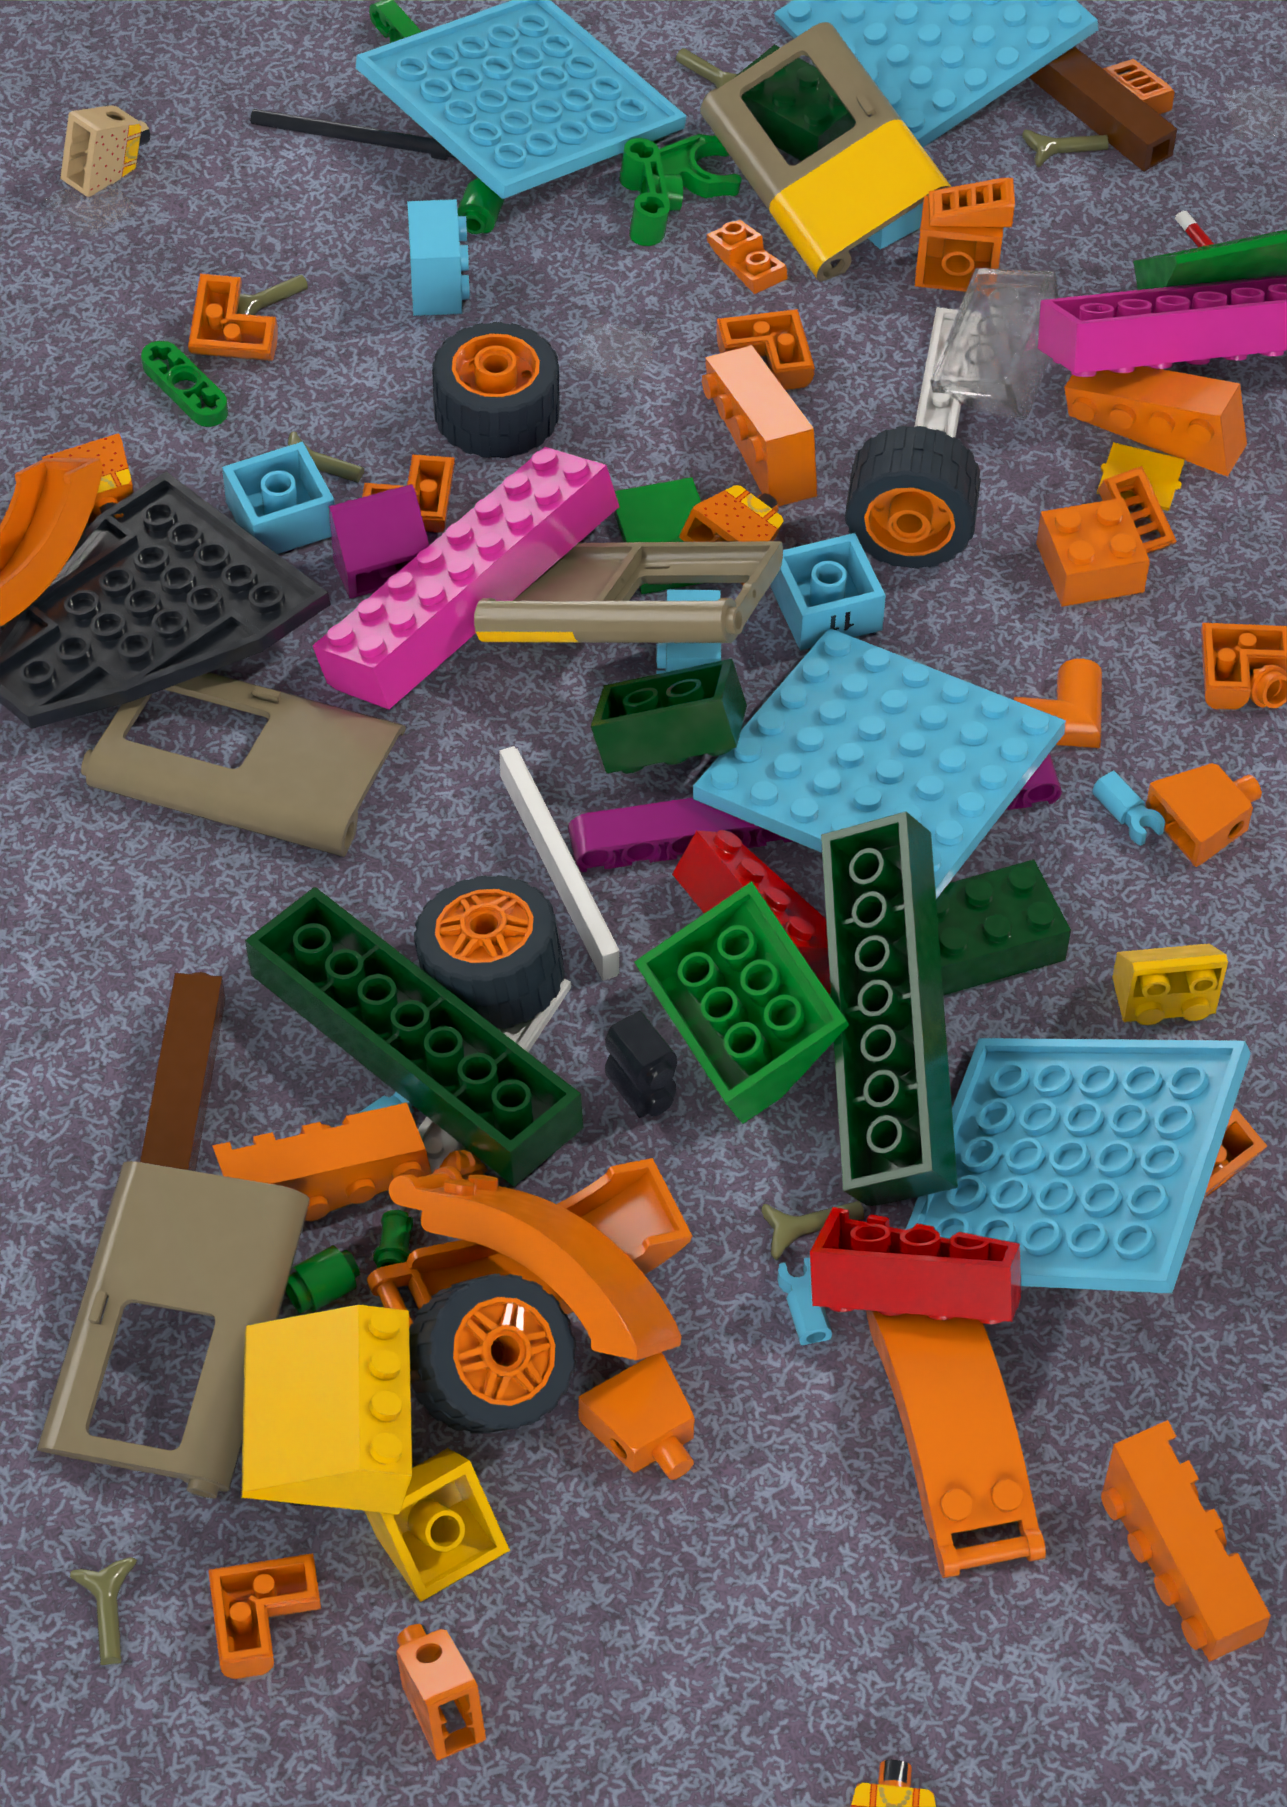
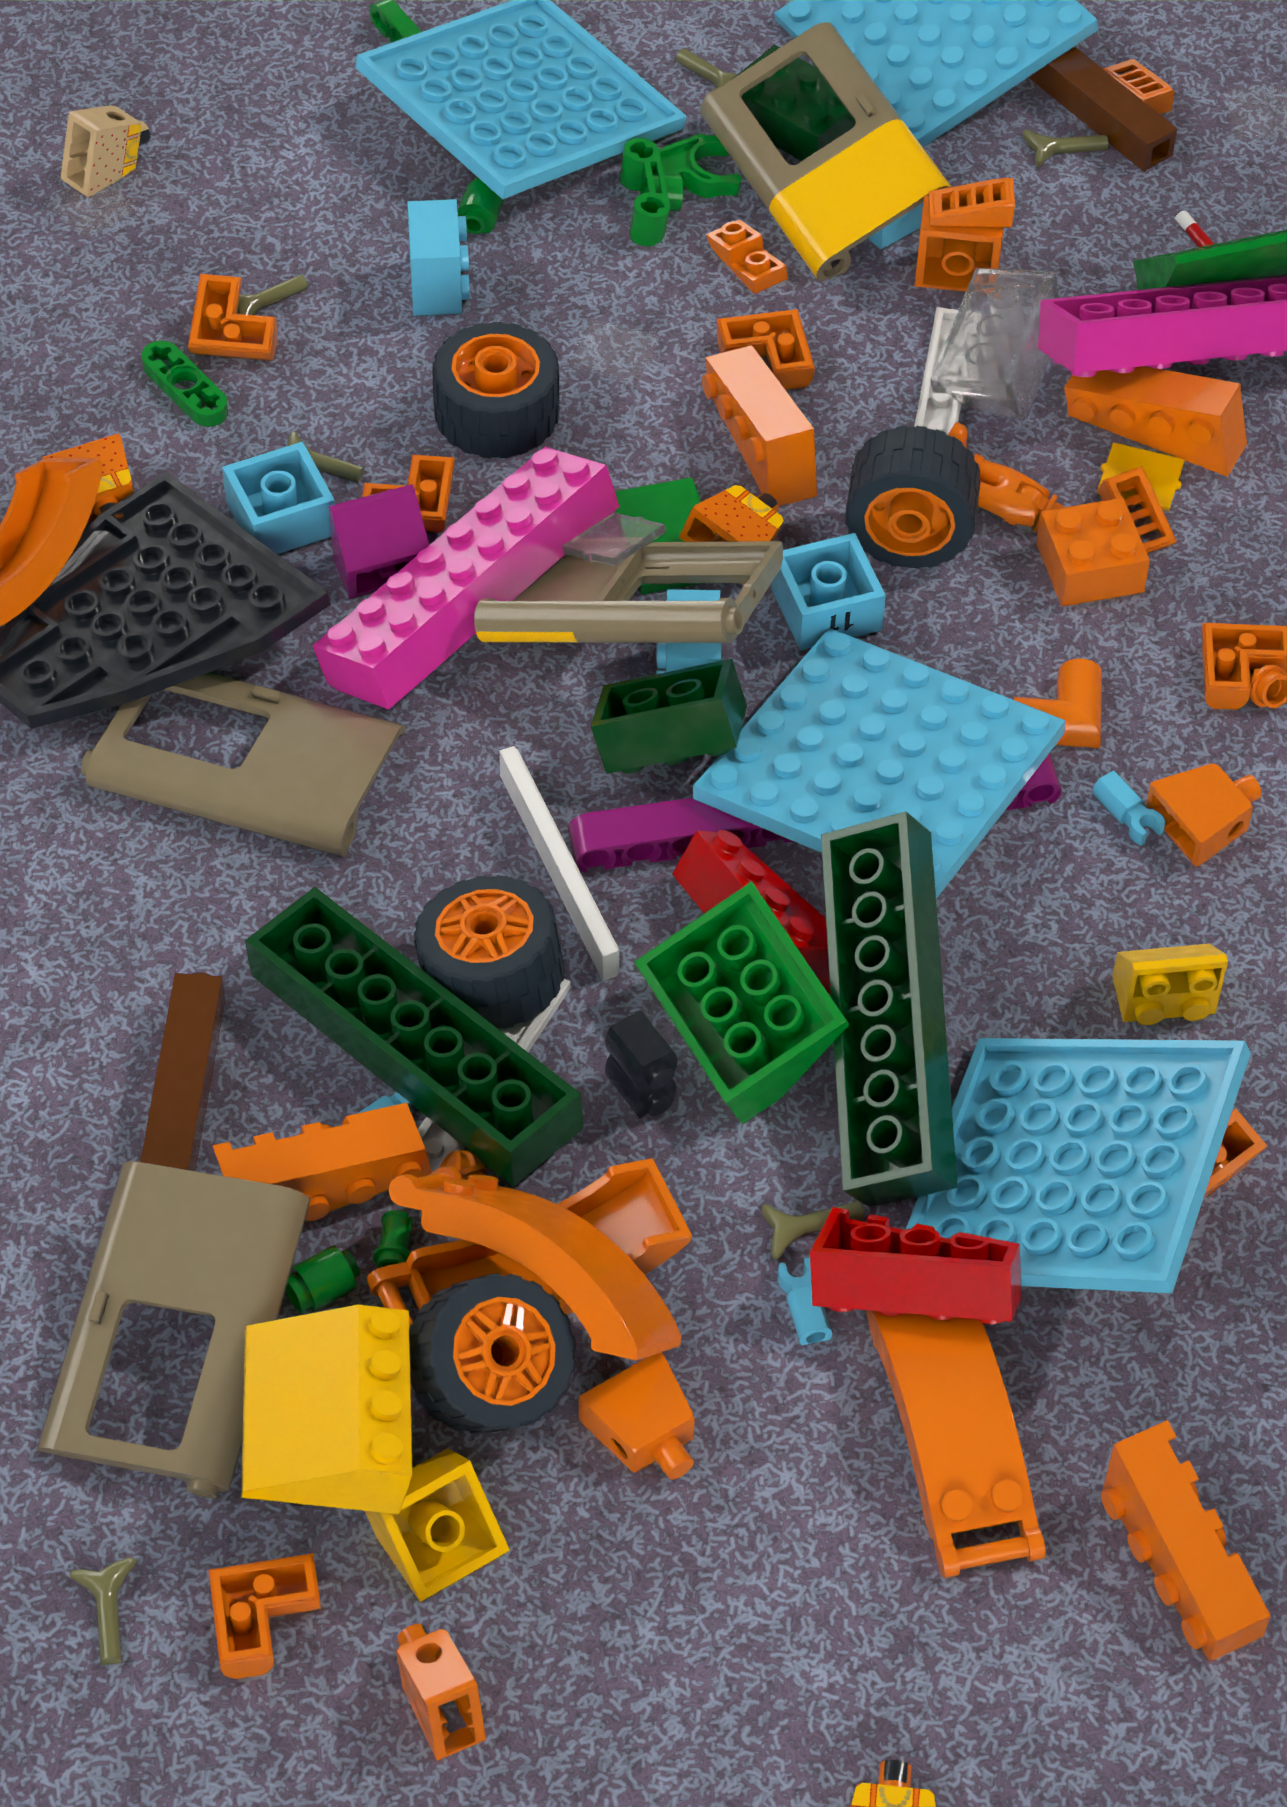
black bar [250,109,456,161] -> none
dark green brick [936,859,1071,995] -> none
none -> clear piece [562,513,666,566]
none -> orange piece [948,421,1065,533]

